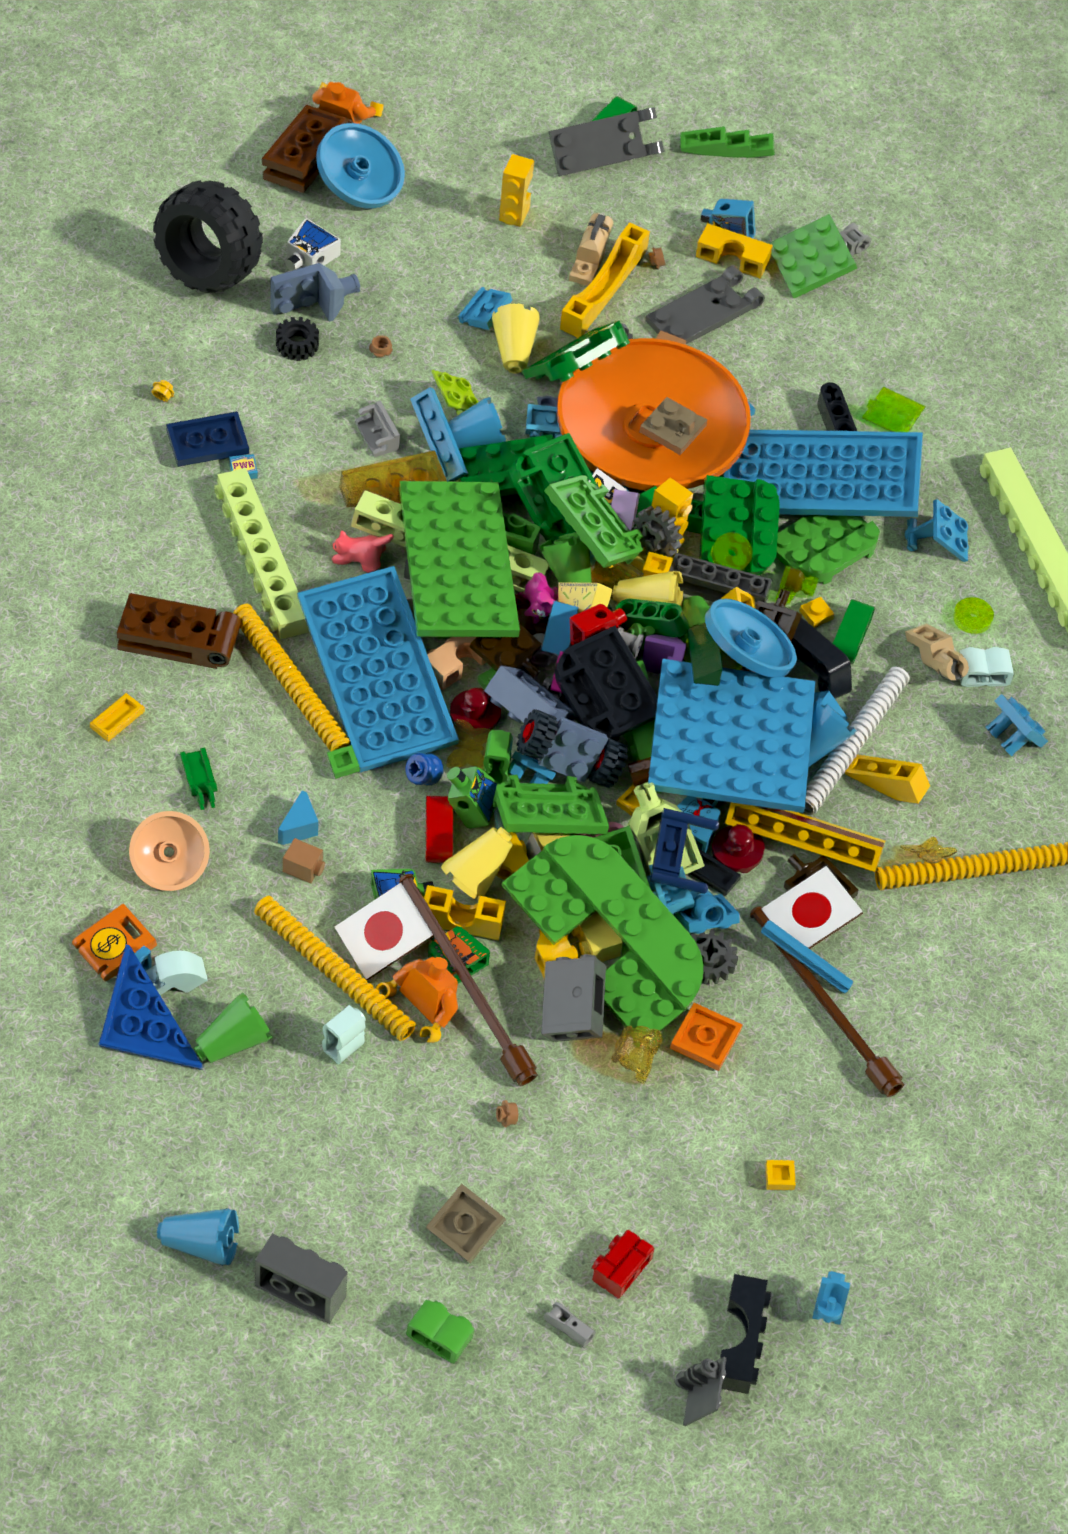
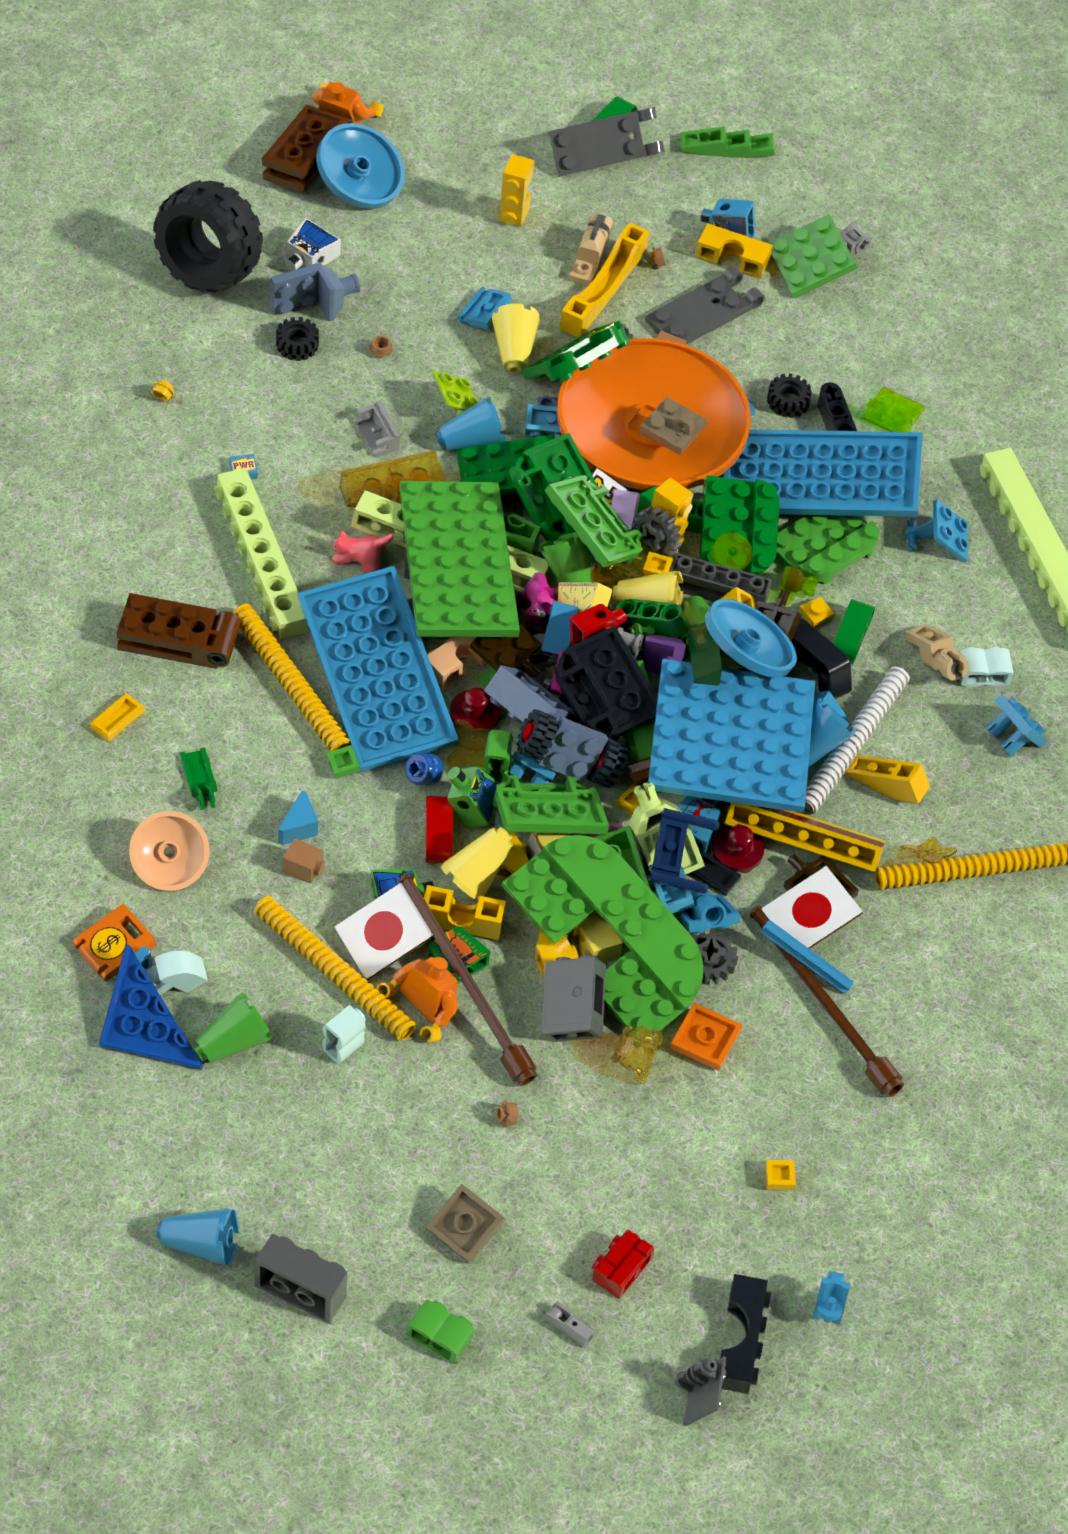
dark blue plate [166,411,249,467] -> none
dark azure plate [410,387,468,482] -> none
clear neon green piece [953,597,994,634] -> none
none -> black tyre [767,373,812,418]

